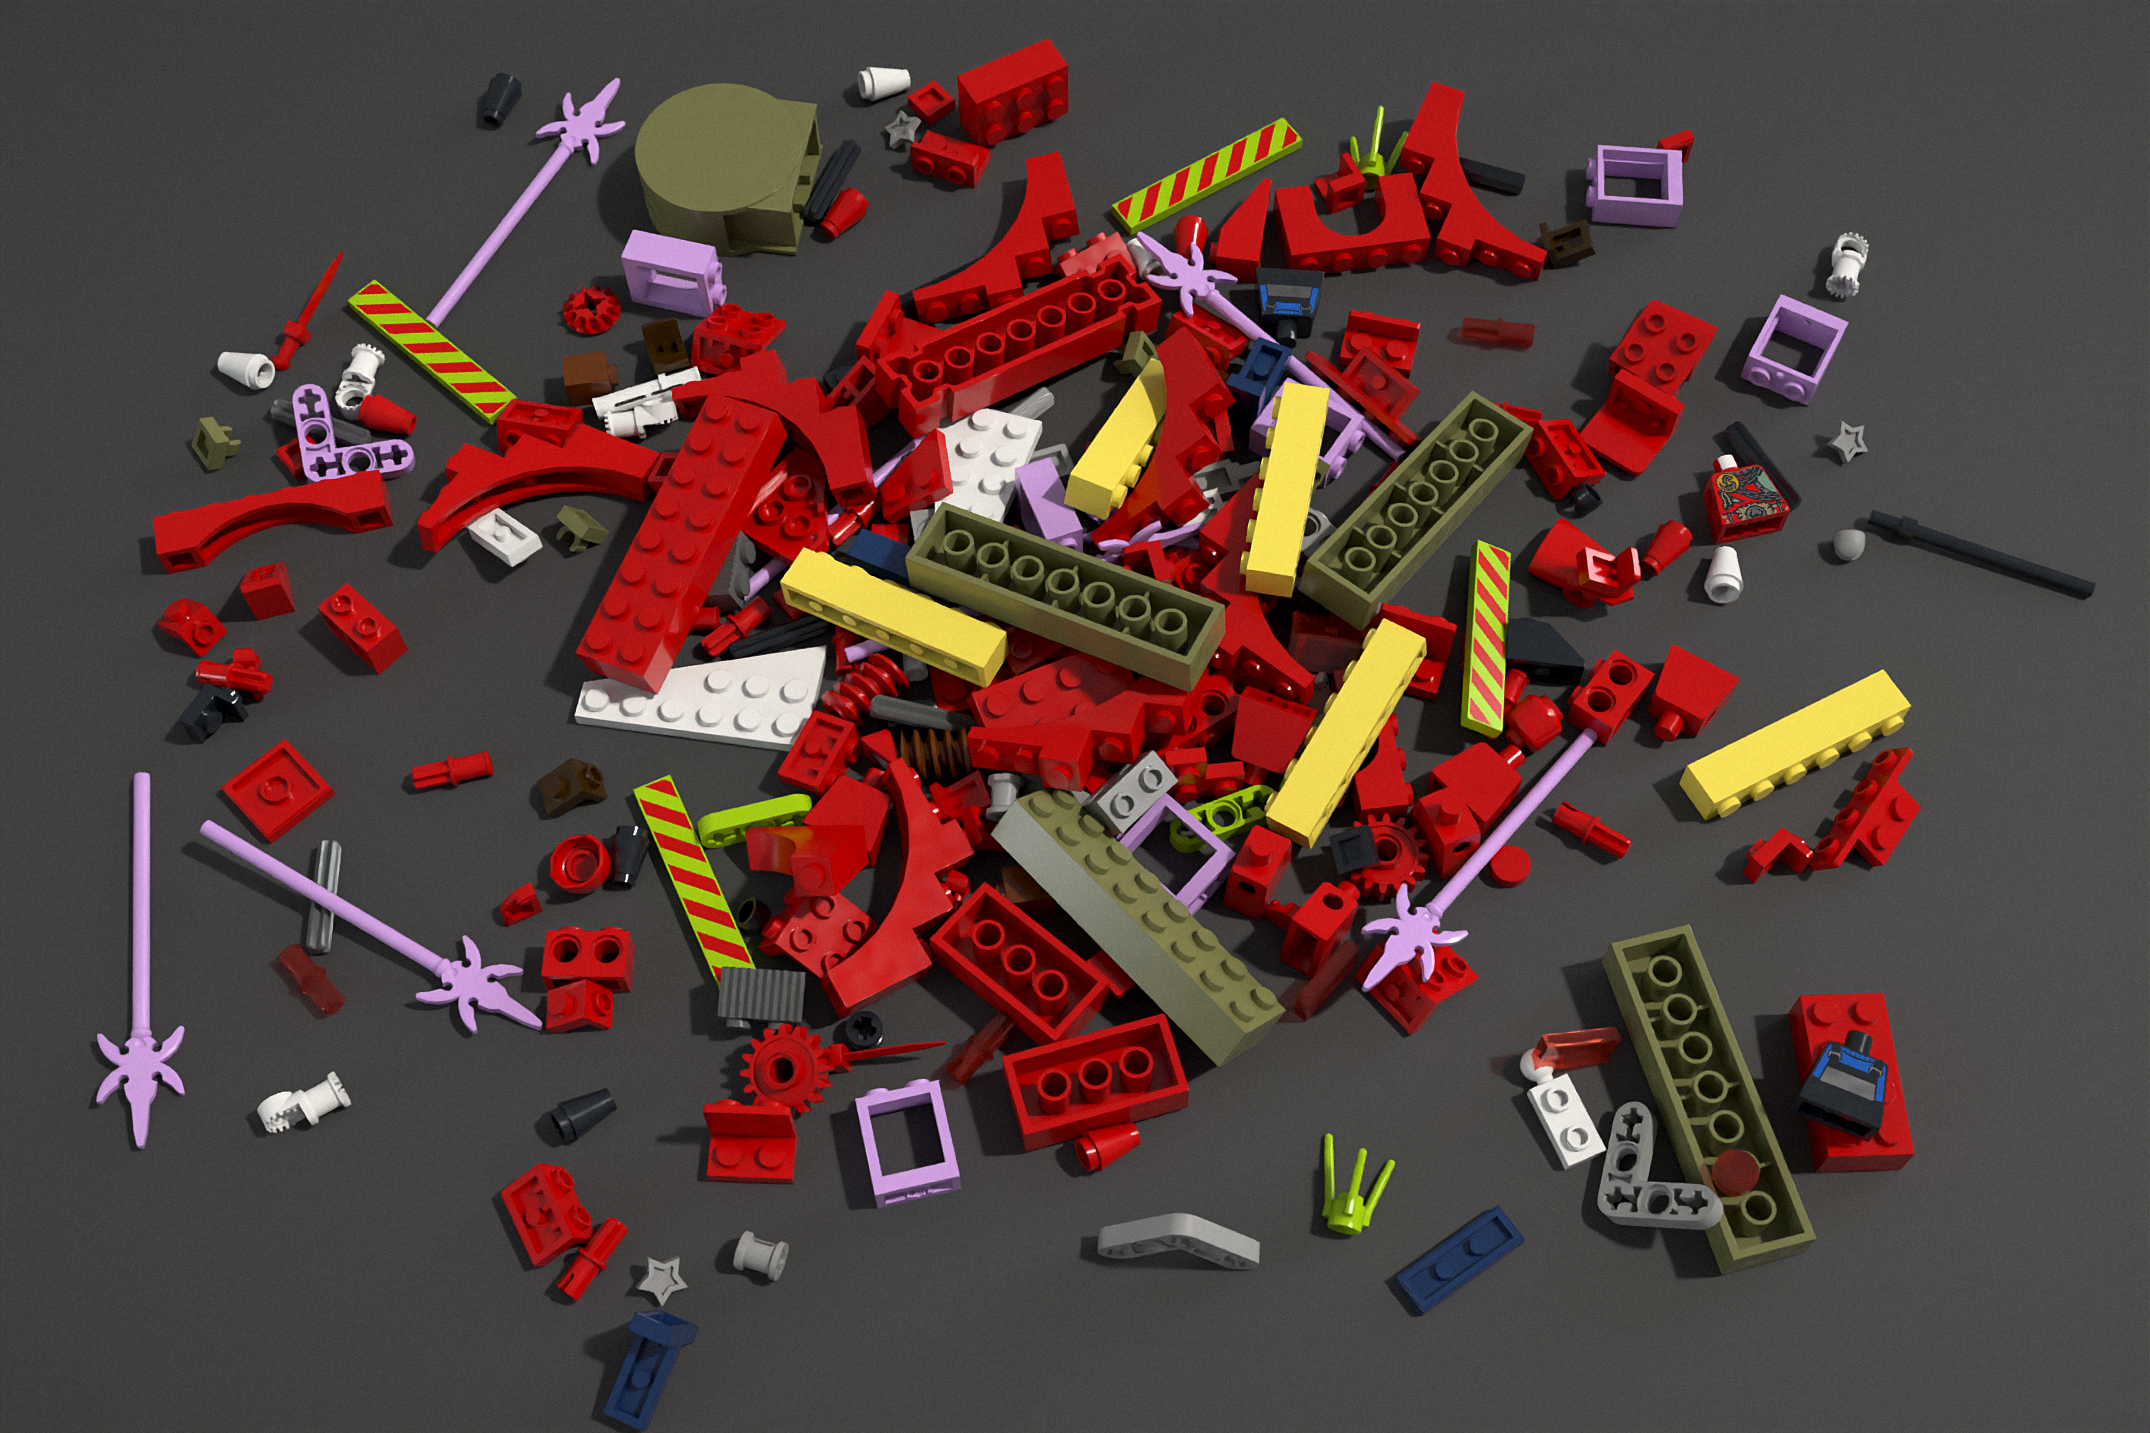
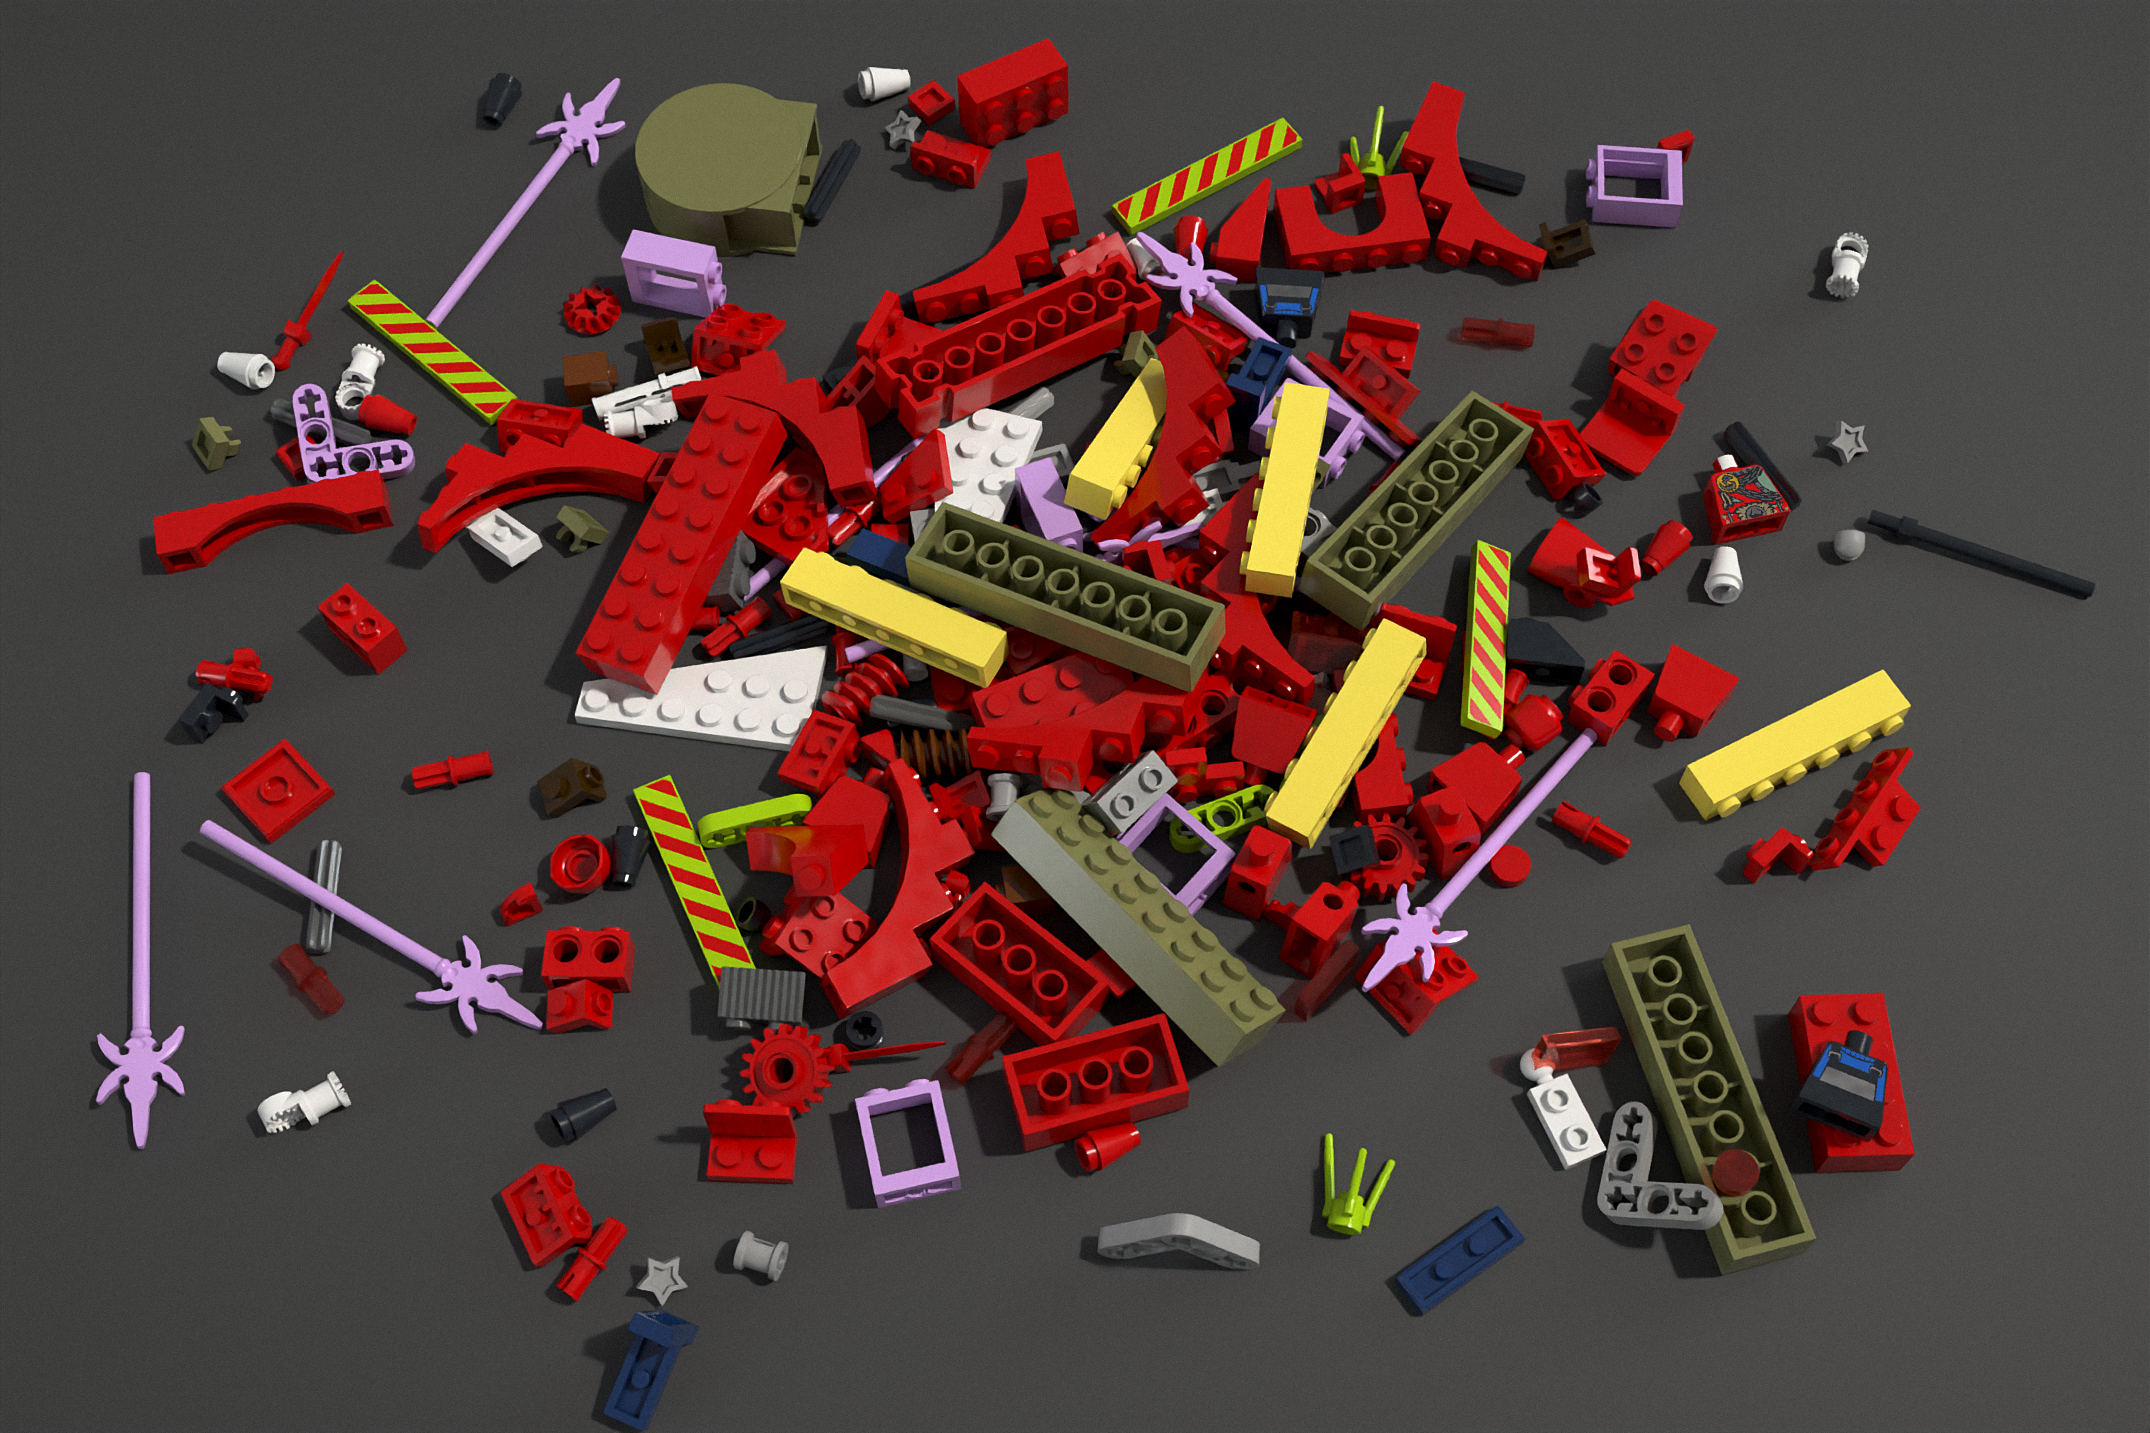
red bracket [156,597,227,656] -> none
red slope [240,561,295,621] -> none
red cone [819,187,869,240] -> none
lavender window [1740,294,1849,406] -> none

